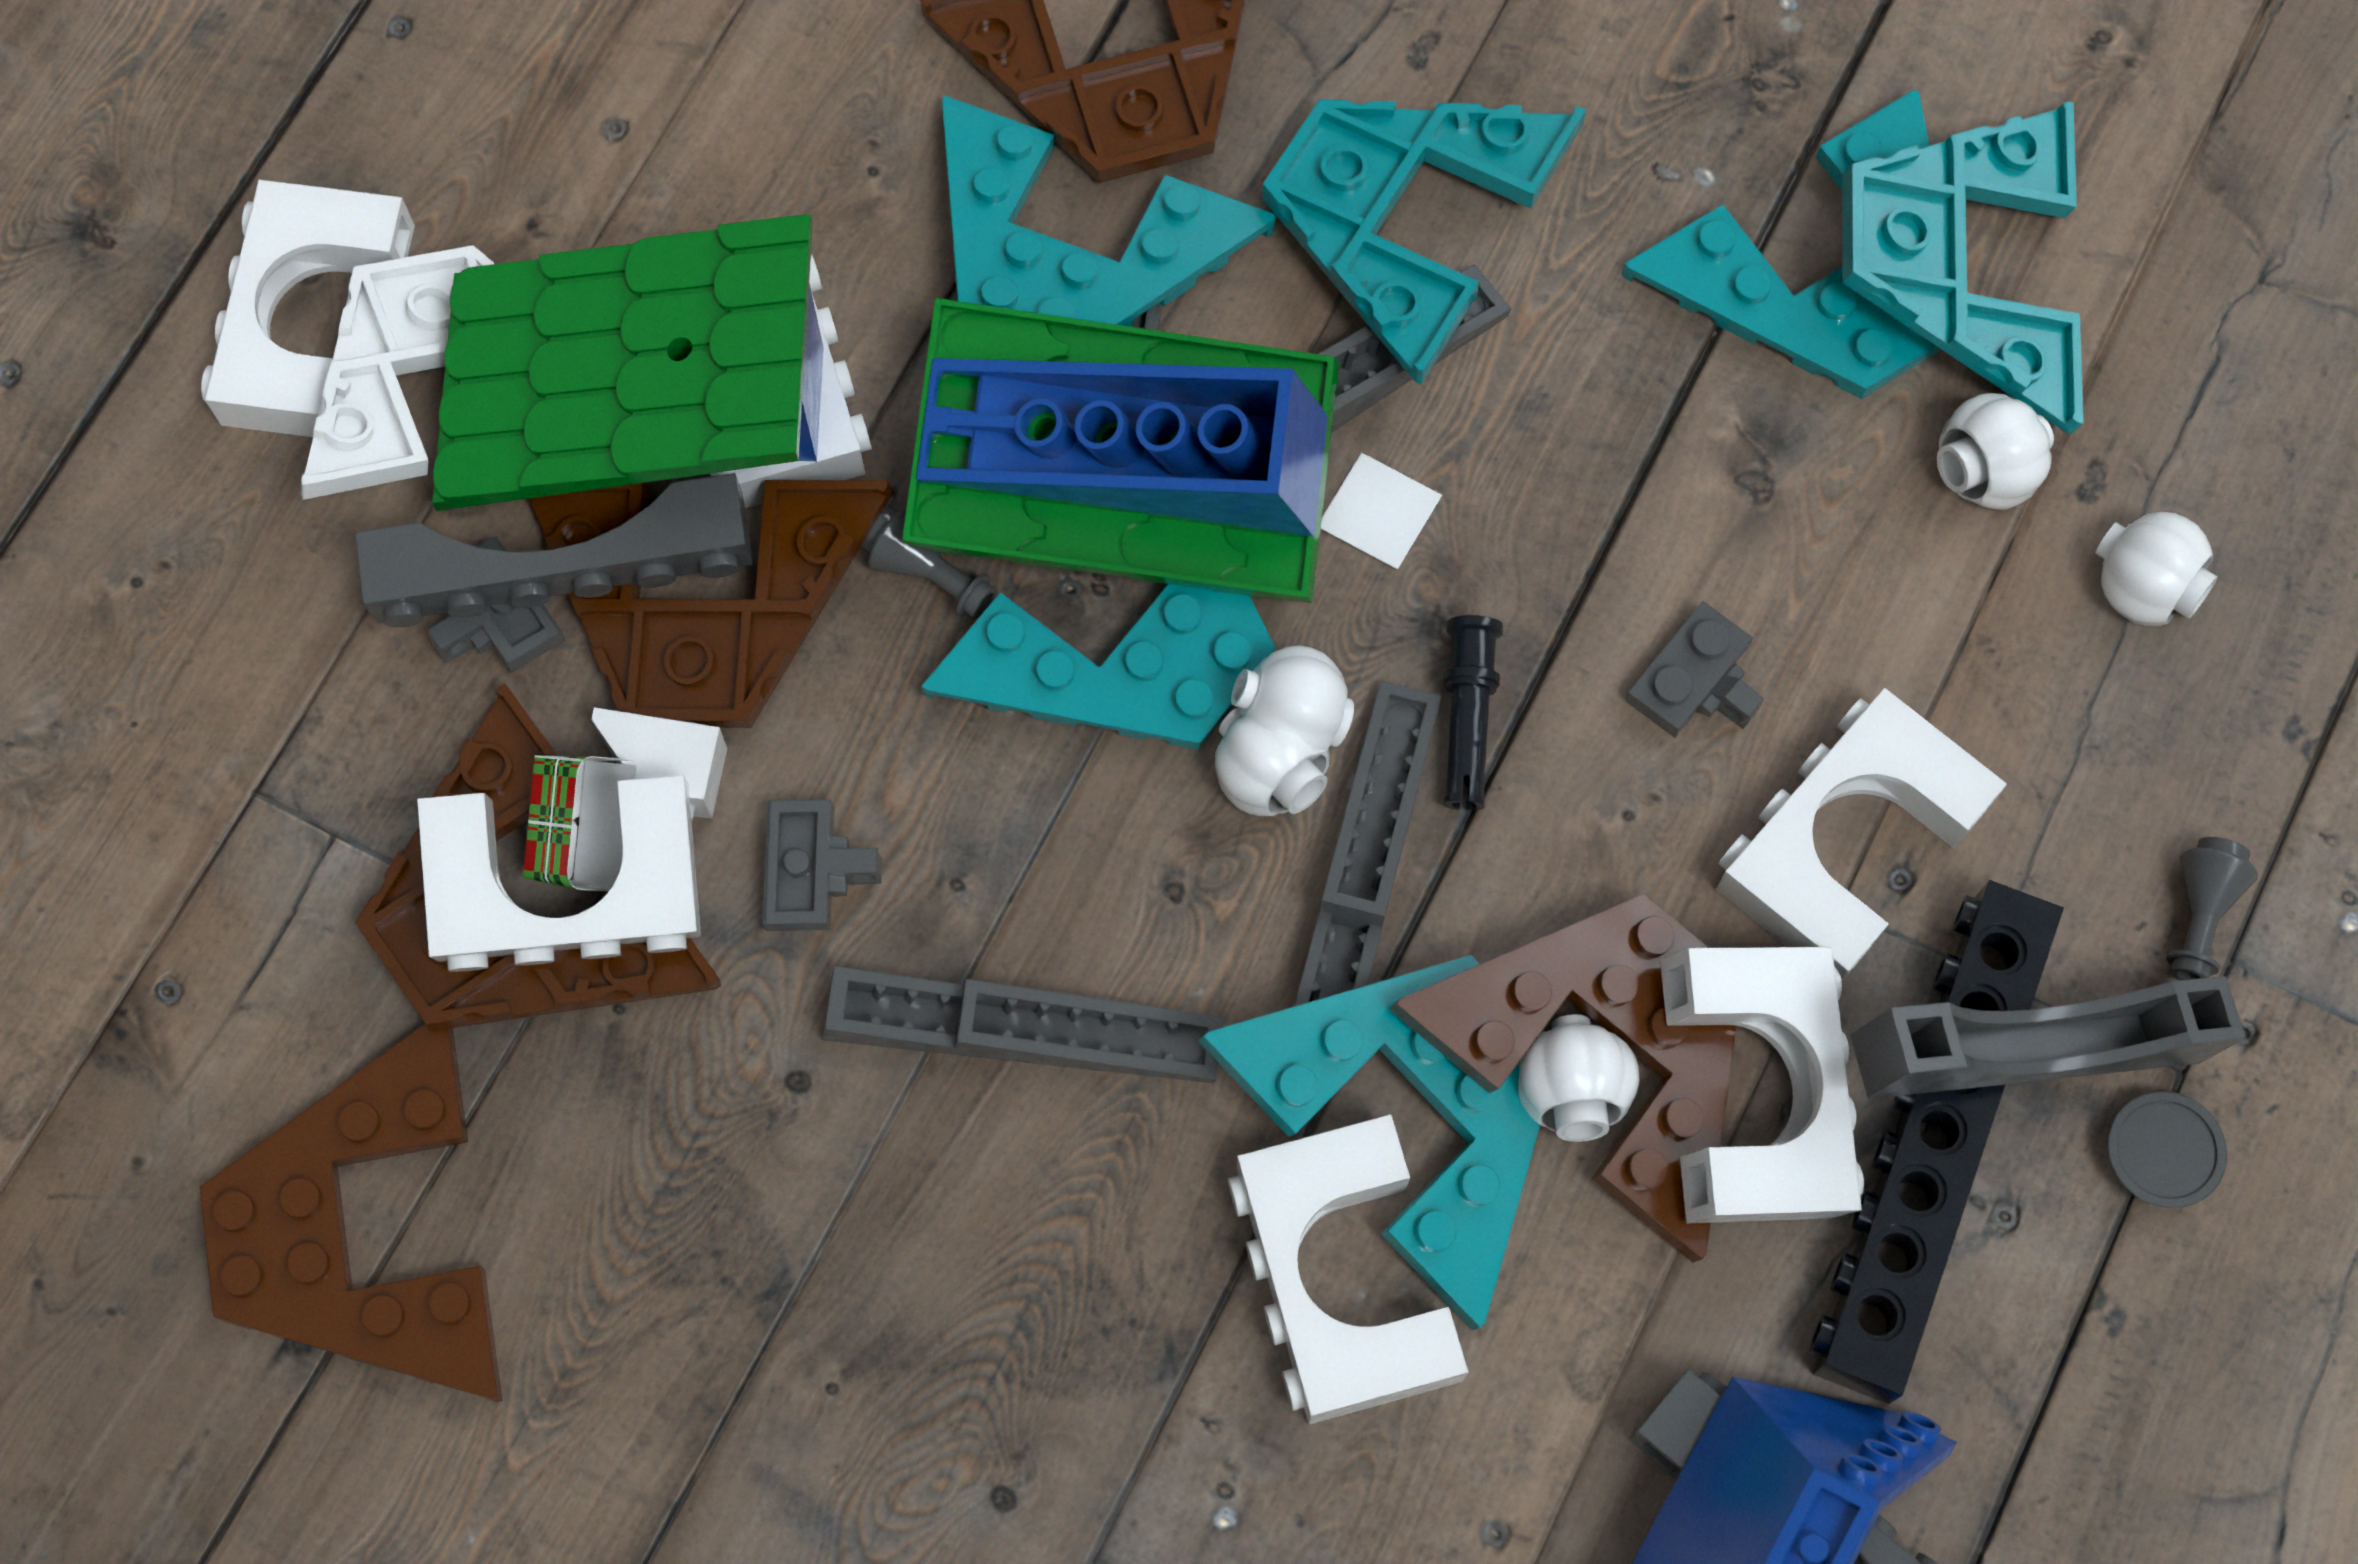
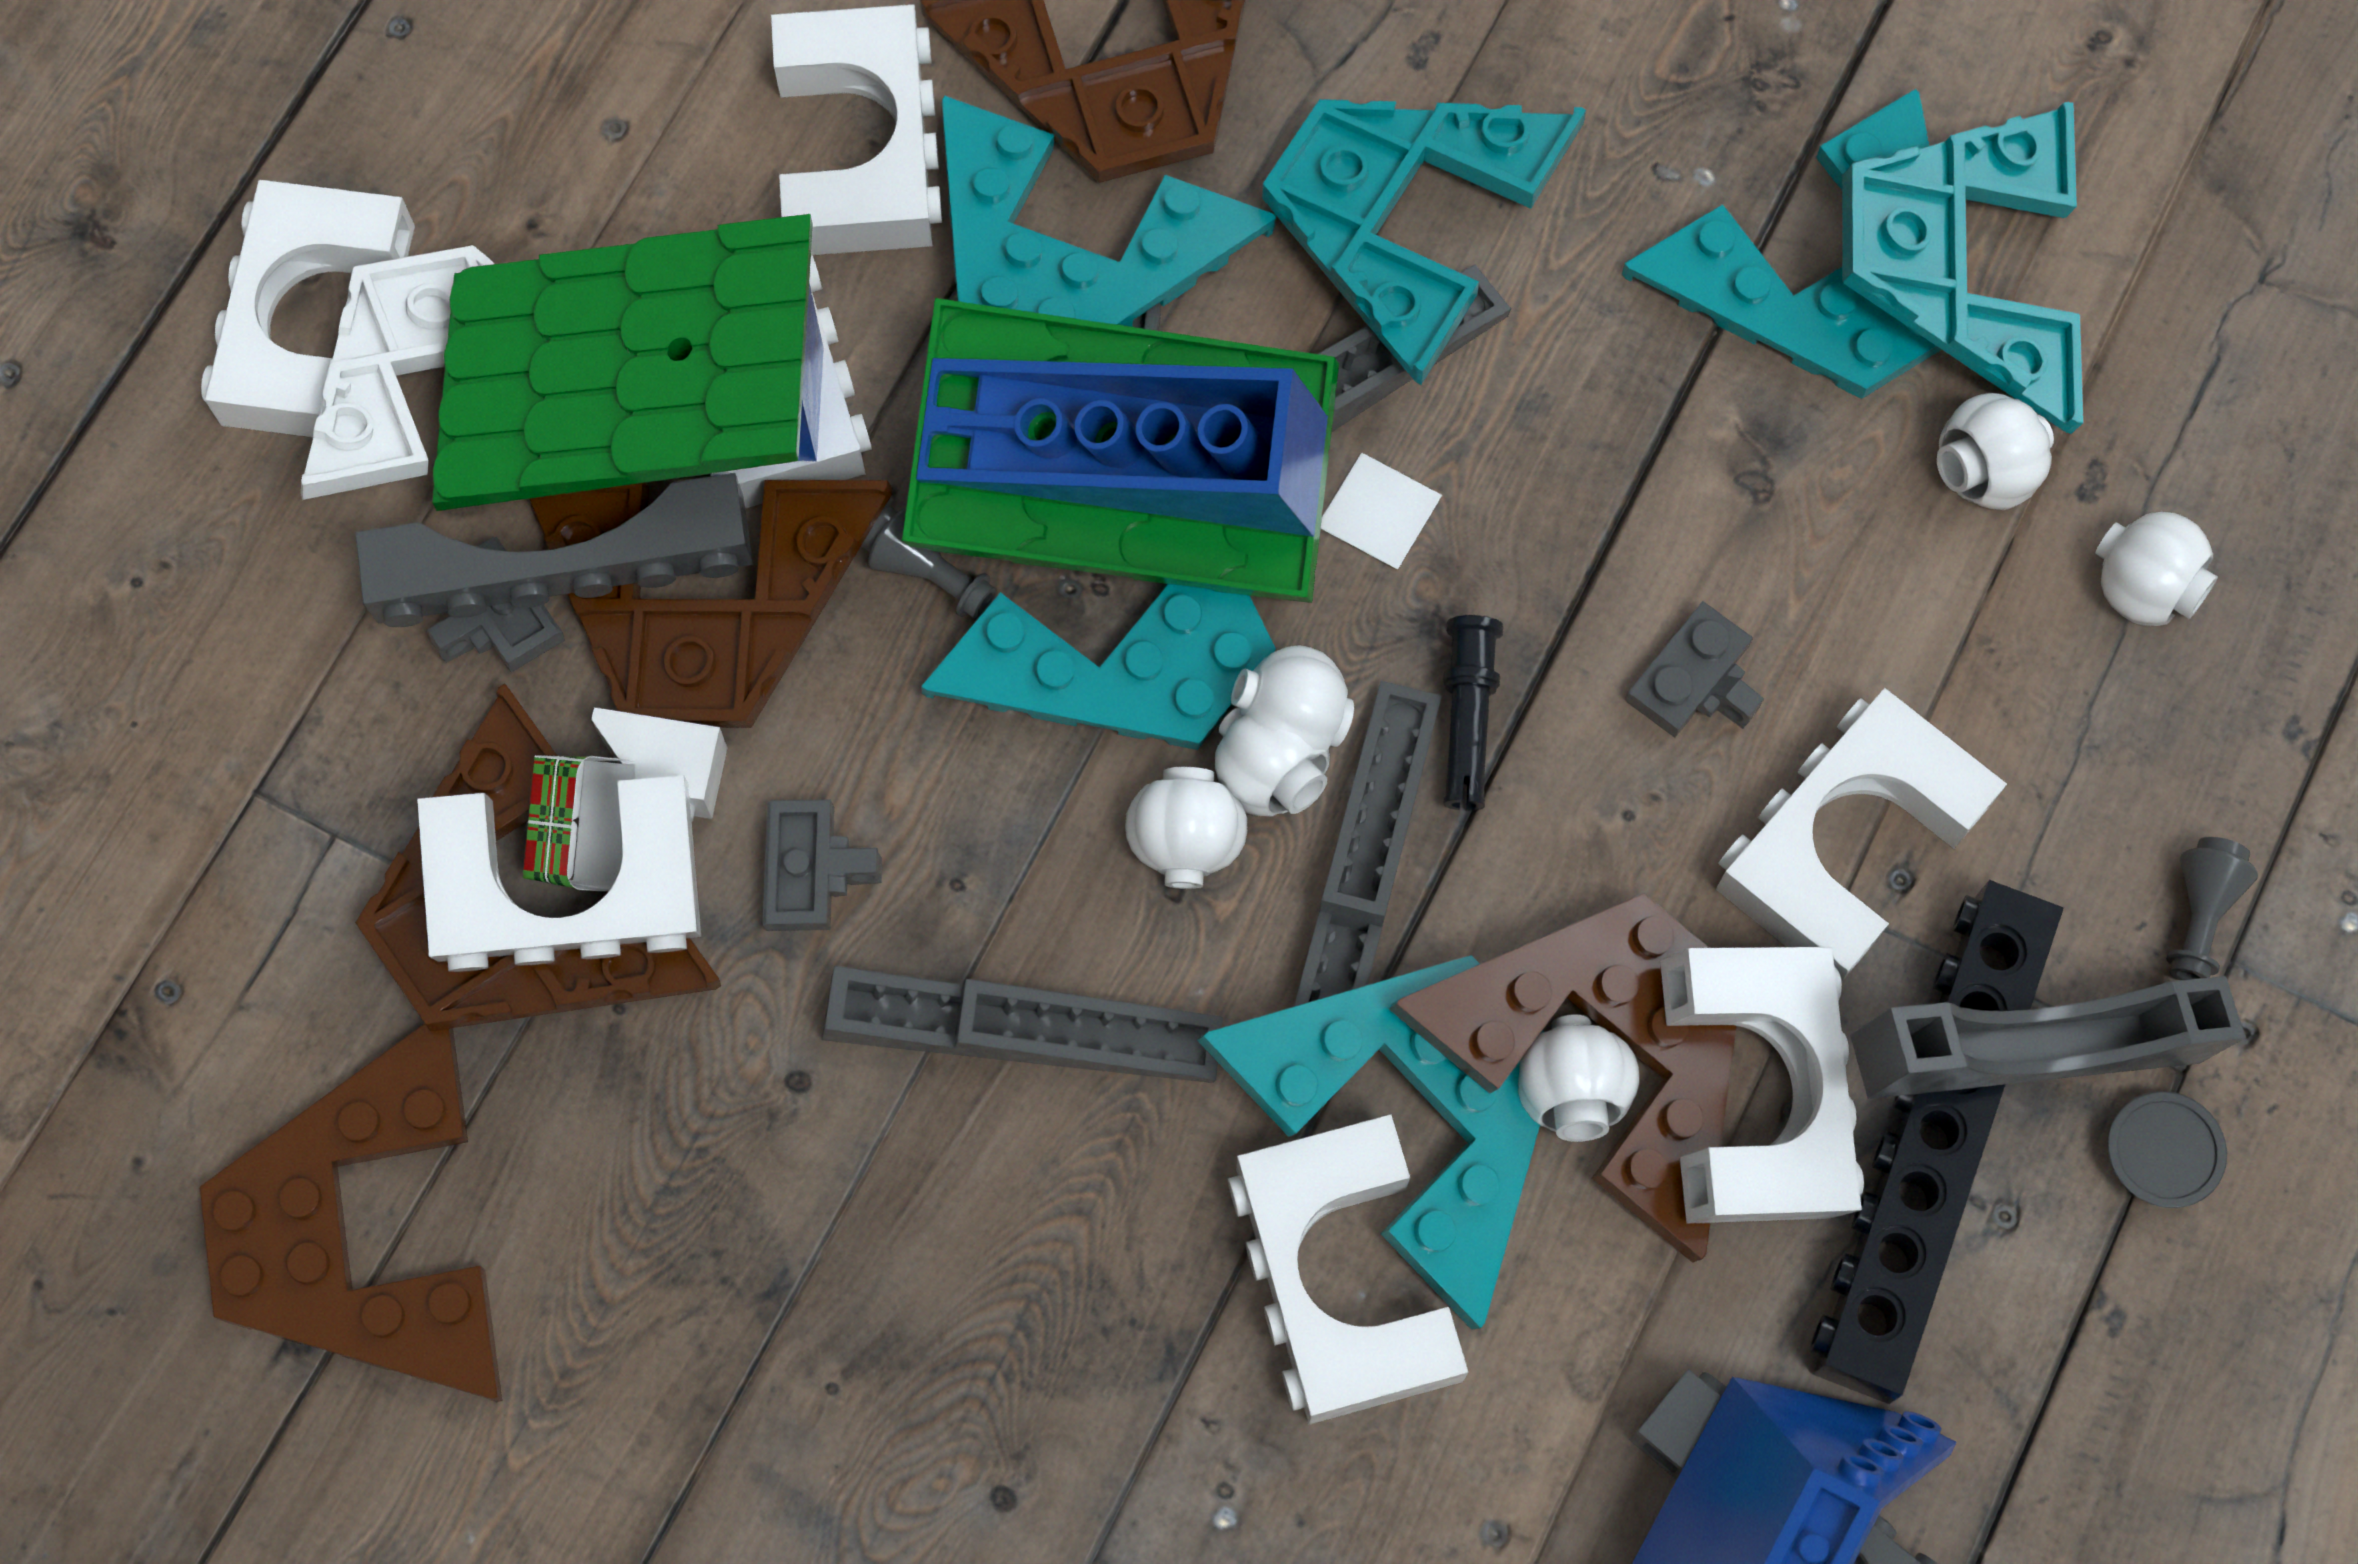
none -> white arch [771,5,942,255]
none -> white plant [1125,767,1248,889]

